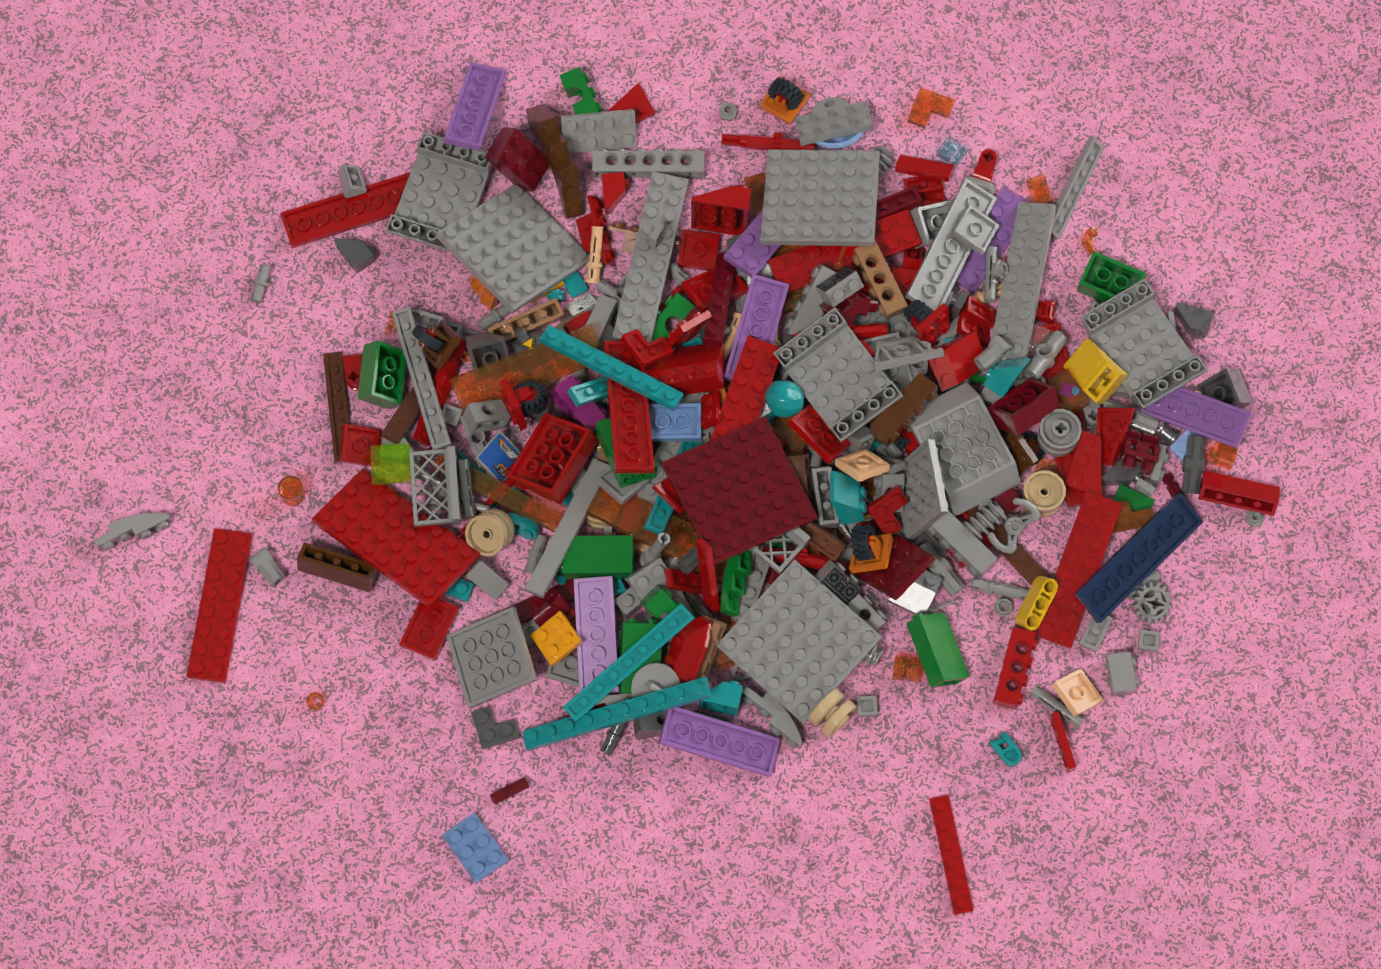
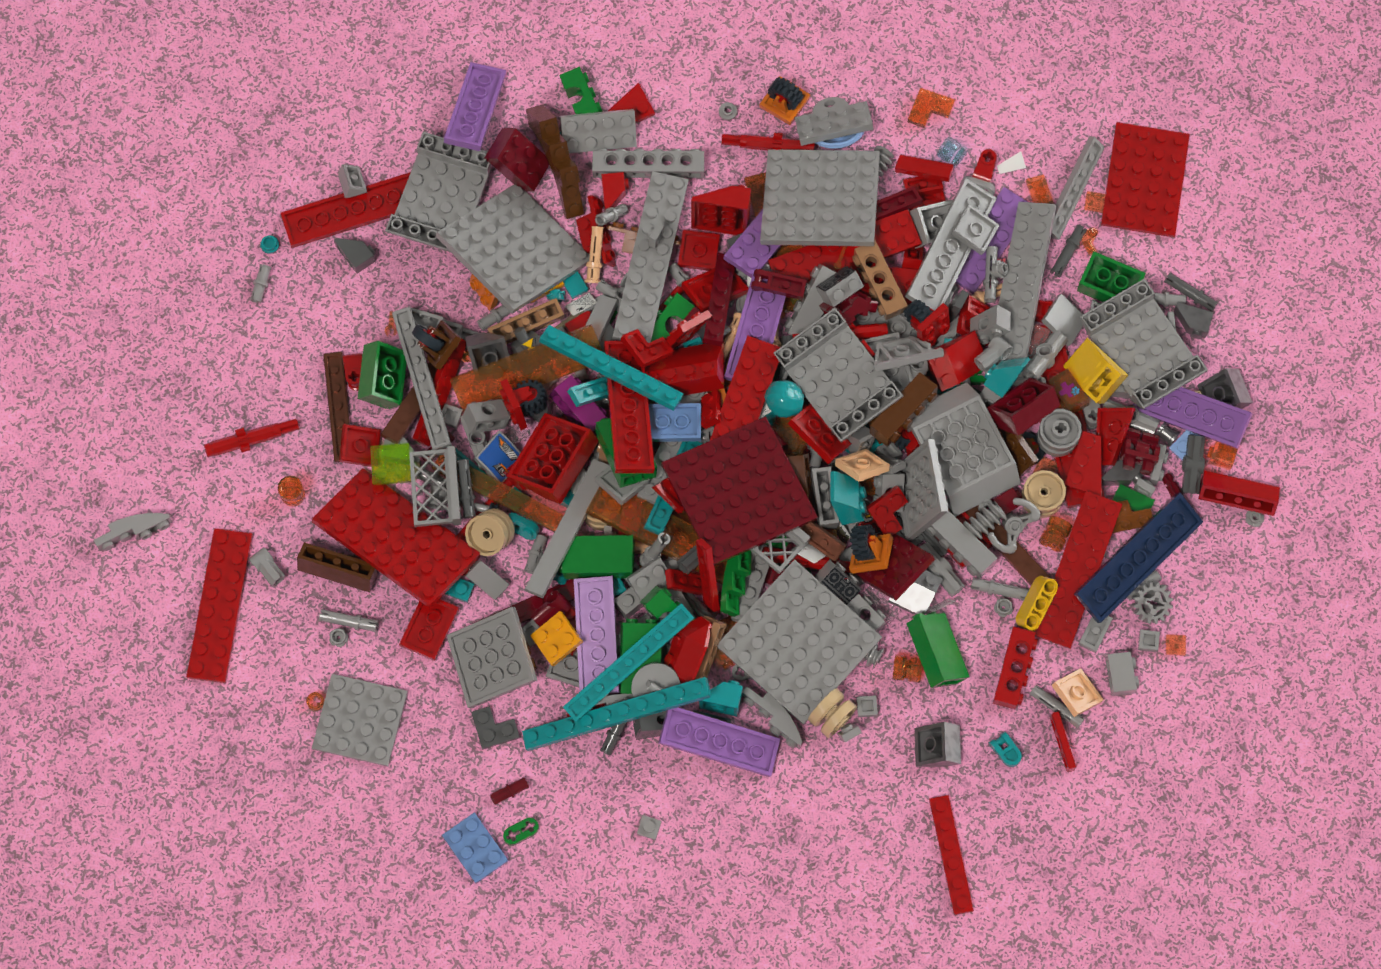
none -> red piece [204,419,299,457]
none -> teal plate [260,235,279,254]
none -> light grey plate [312,674,408,767]
none -> light grey pin [319,609,379,632]
none -> light grey plate [329,628,348,647]
none -> green beam [503,818,539,846]
none -> light grey pin [595,204,628,226]
none -> light grey plate [637,815,662,841]
none -> dark red plate [751,269,807,300]
none -> white sticker [791,544,826,563]
none -> light grey plate [837,723,862,742]
none -> flat silver slope [914,722,961,767]
none -> light grey brick [970,305,1011,345]
none -> white sticker [997,151,1026,174]
none -> clear orange wheel [1039,516,1073,552]
none -> light grey tile [1041,294,1083,346]
none -> dark grey pin [1050,225,1087,278]
none -> clear orange tile [1084,191,1105,213]
none -> red plate [1101,122,1190,238]
none -> light grey pin [1154,292,1186,307]
none -> dark grey pin [1164,272,1218,312]
none -> clear orange tile [1166,635,1186,656]

